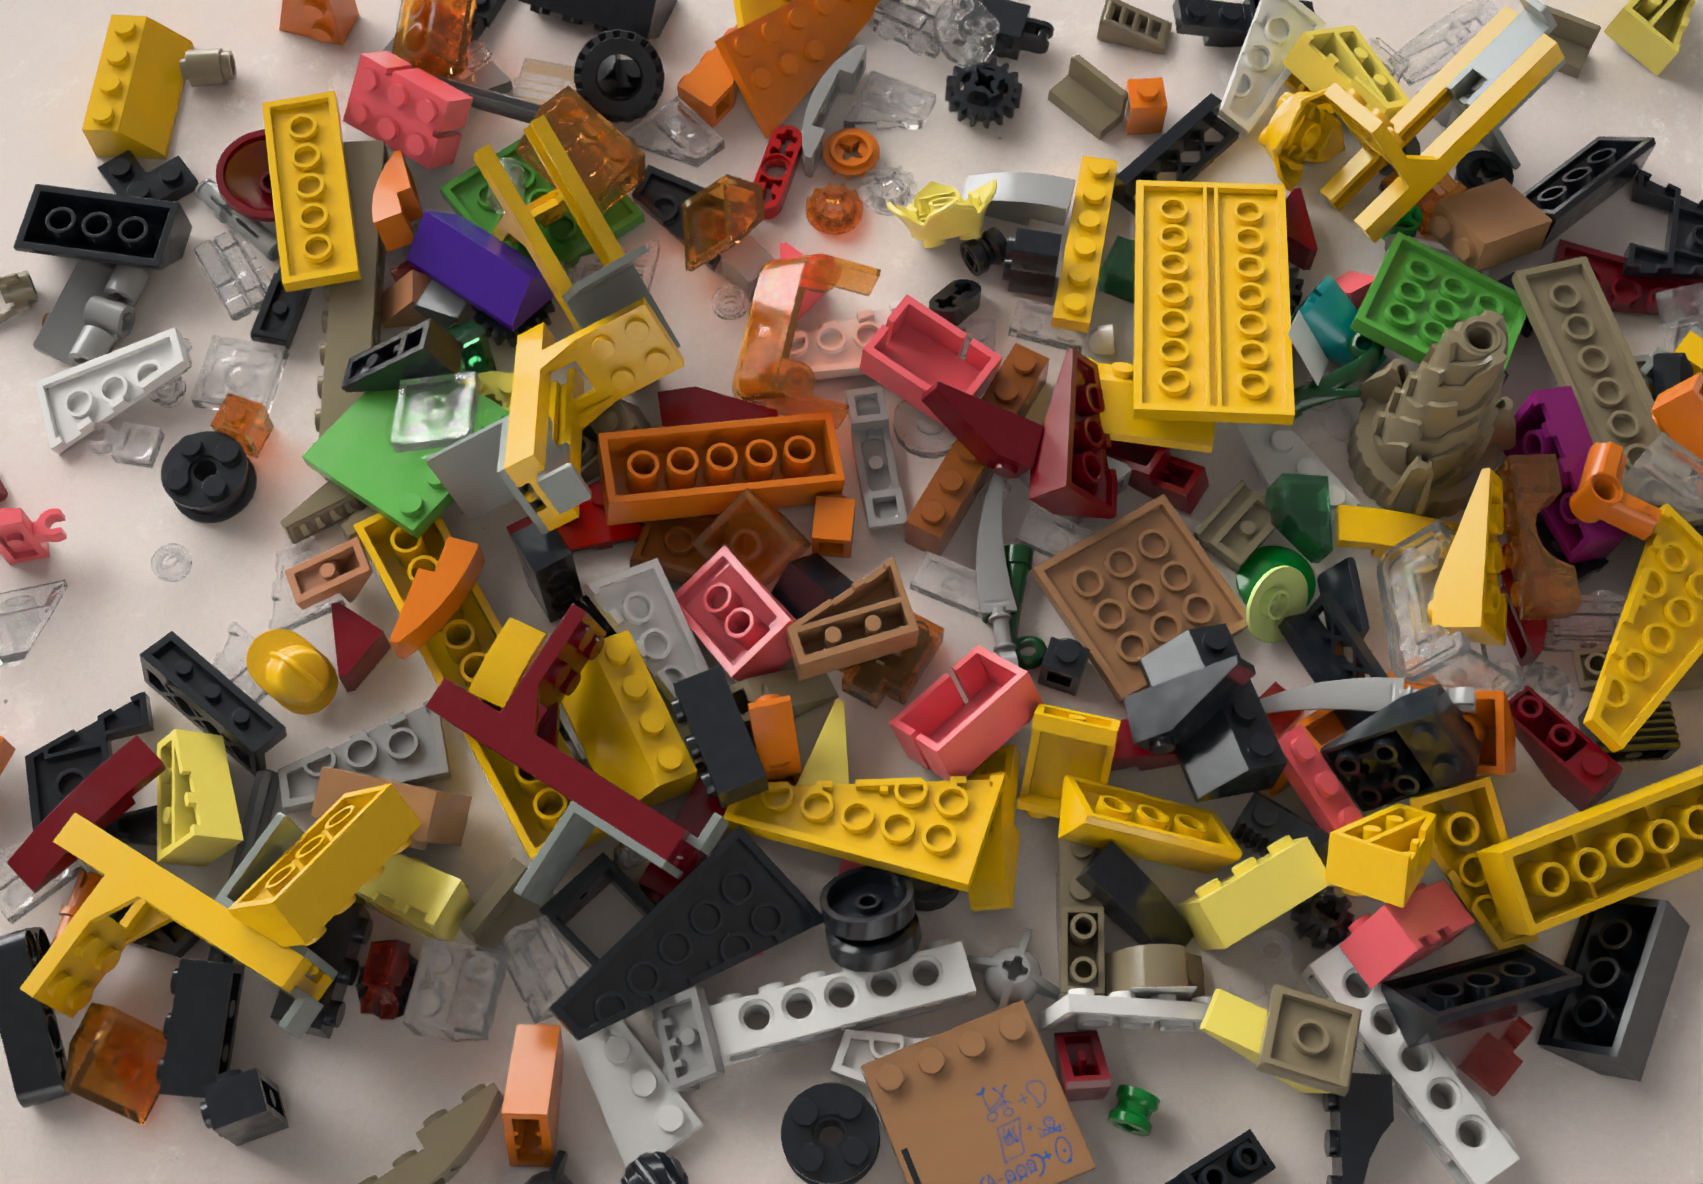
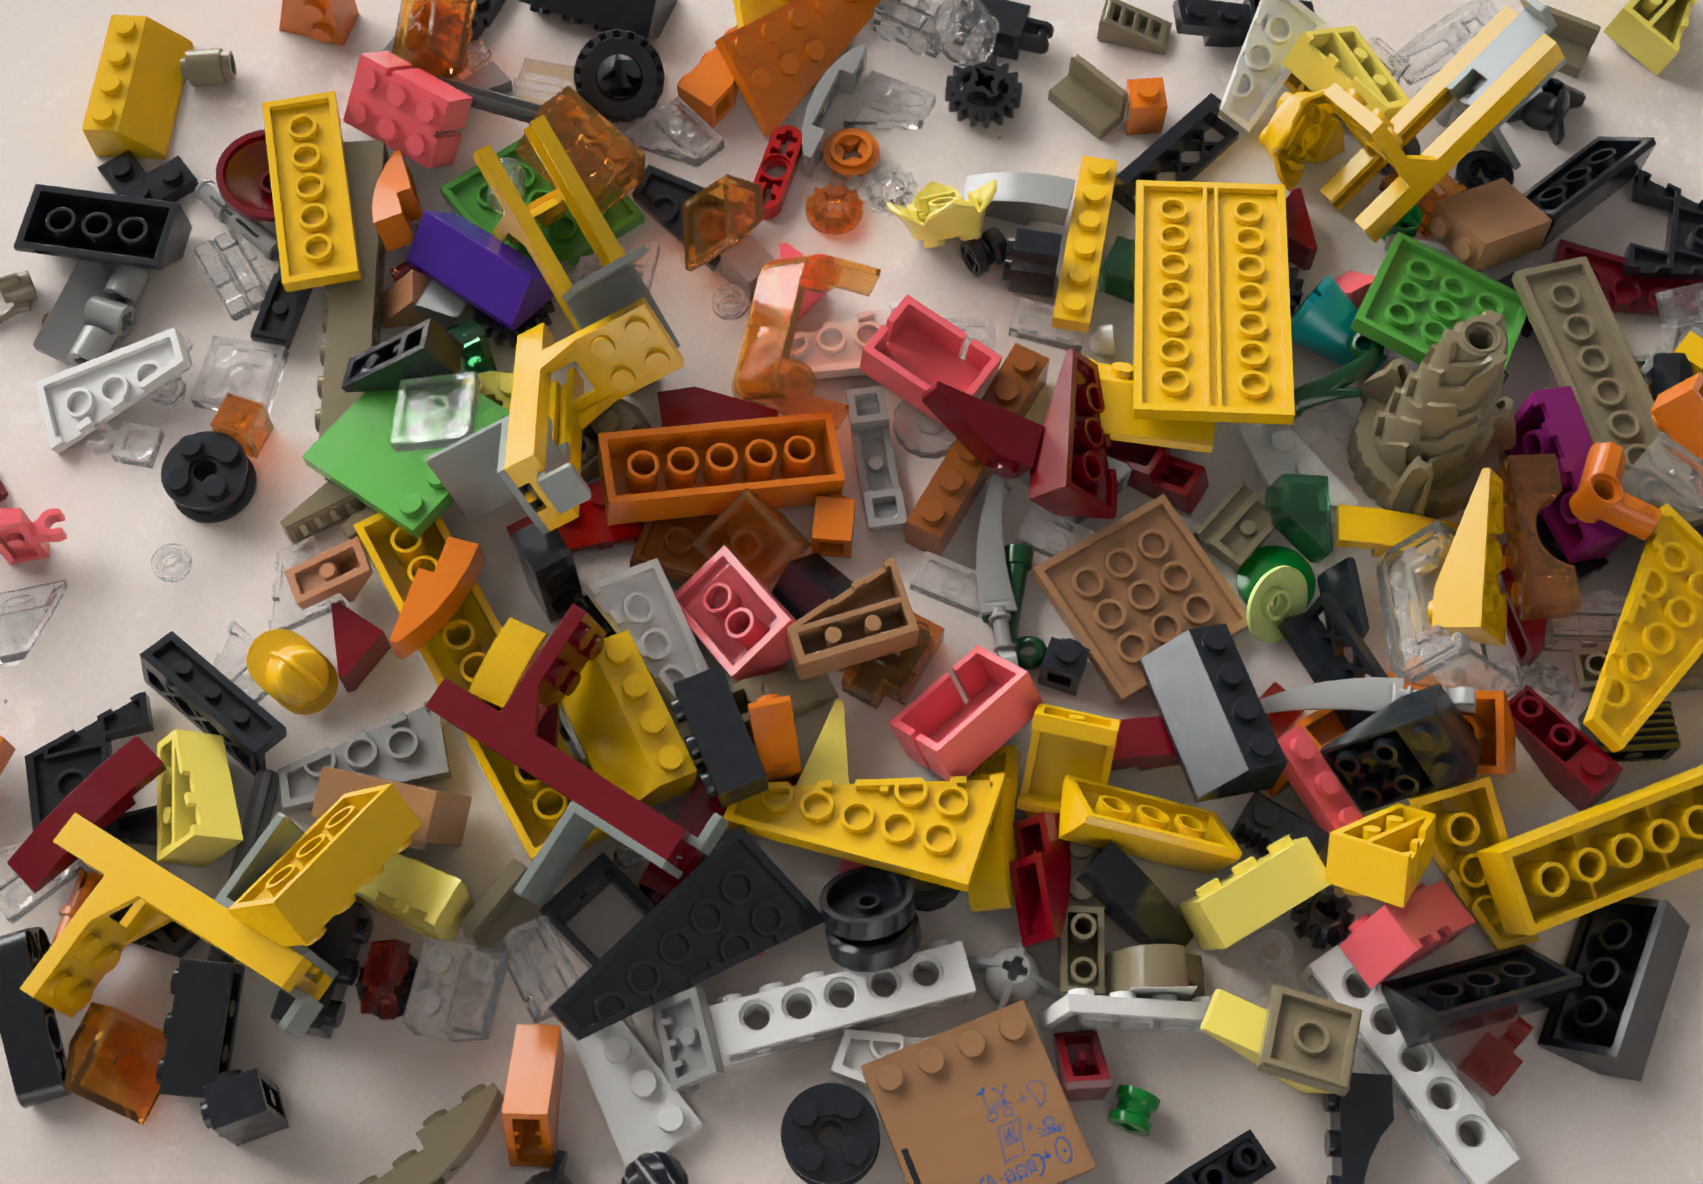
black beam [929,279,981,326] -> none
black slope [1123,655,1256,754] -> none
white sticker [1288,310,1328,386] -> none
none -> dark red slope [1009,811,1071,947]
none -> black piece [1506,78,1586,145]

